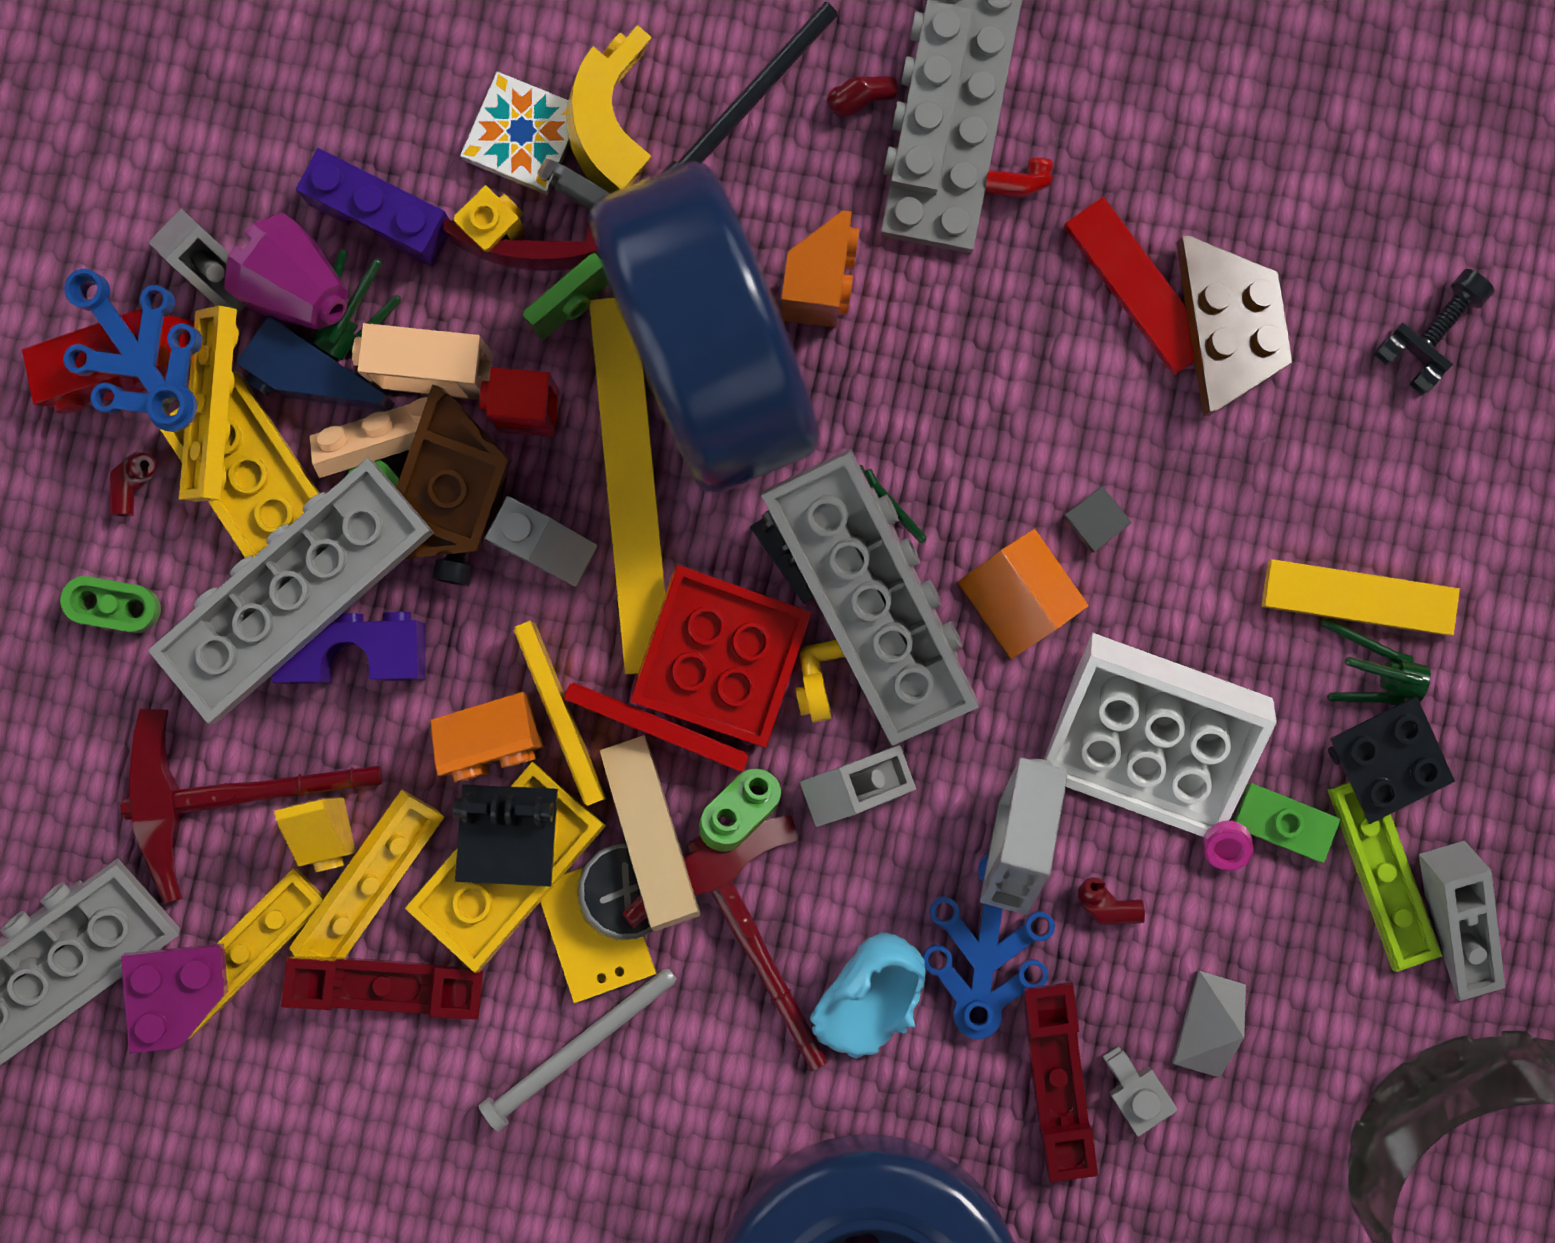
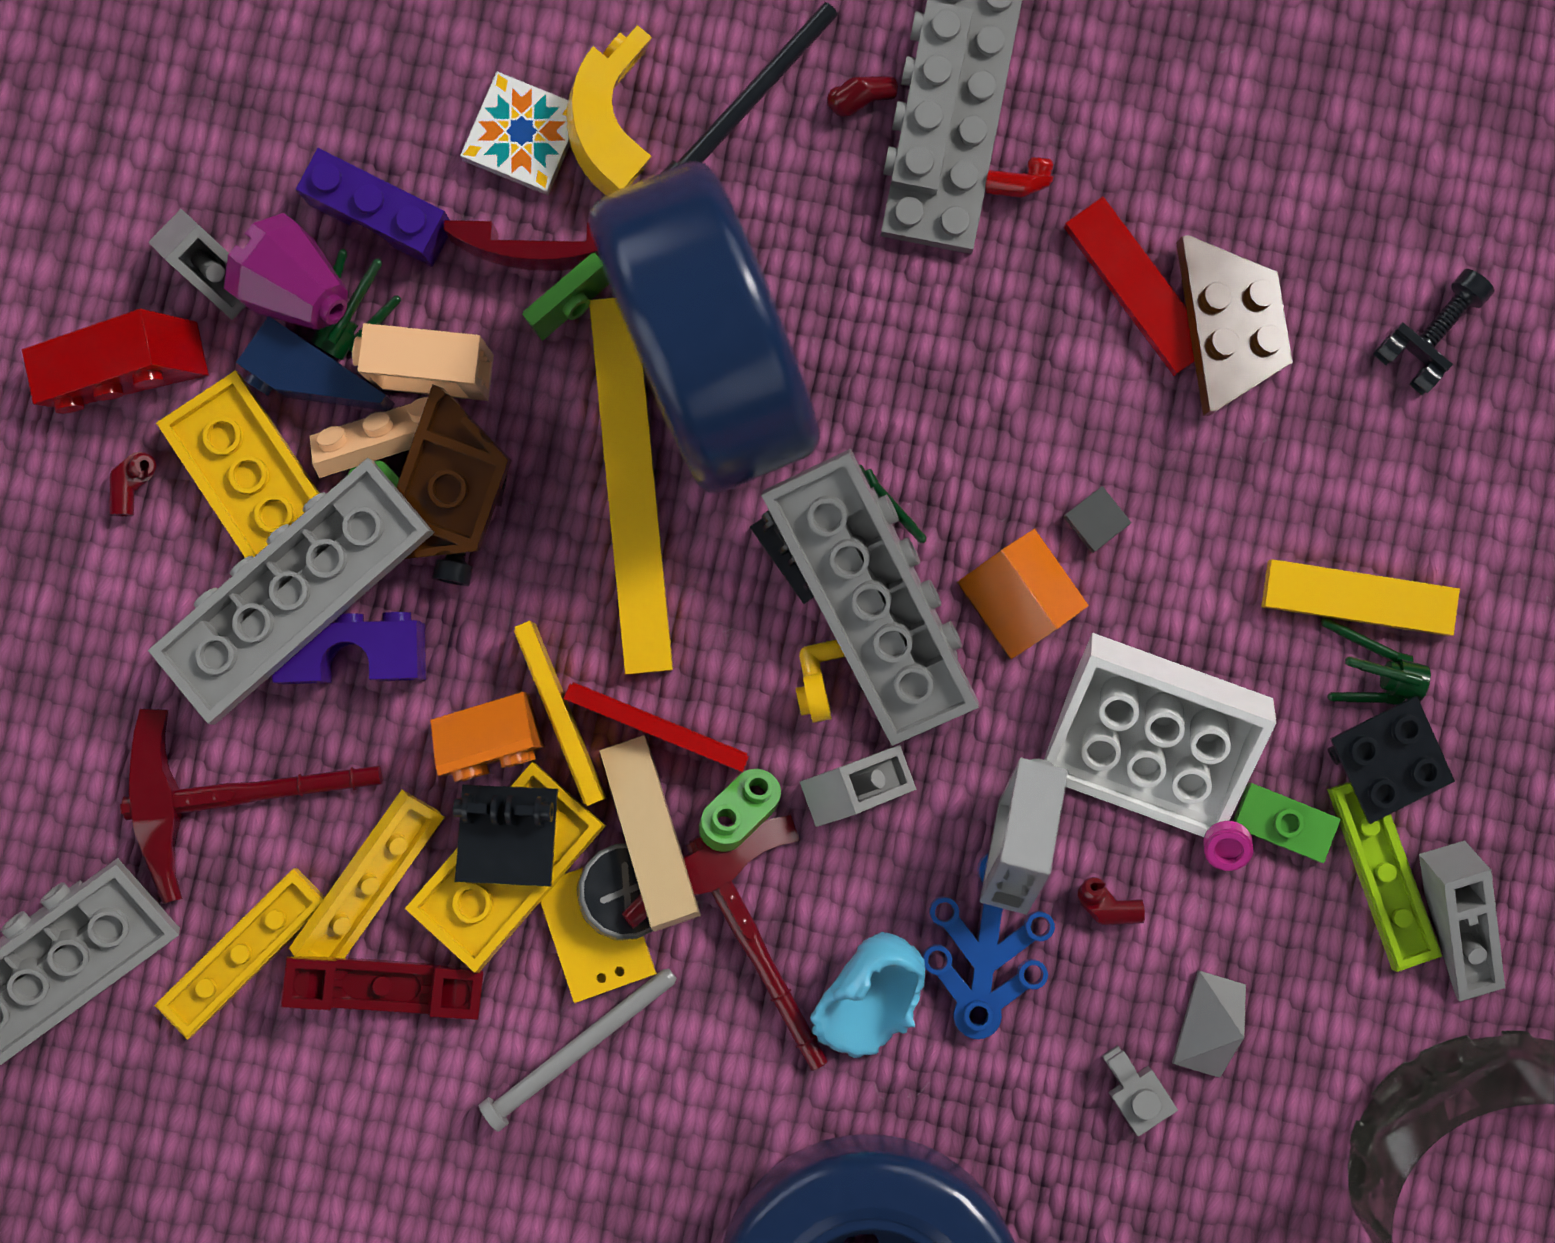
bright green plate [60,576,161,633] -> none
blue plant [63,268,202,432] -> none
magenta plate [121,944,228,1053] -> none
yellow plate [179,305,239,502] -> none
yellow slope [274,797,356,873] -> none
yellow bracket [454,185,526,252] -> none
red brick [479,367,560,437] -> none
light grey slope [485,496,598,587] -> none
dark grey tile [537,158,610,210] -> none
red plate [629,565,812,748] -> none
orange slope [781,210,860,328] -> none
dark red slope [1024,982,1098,1183] -> none

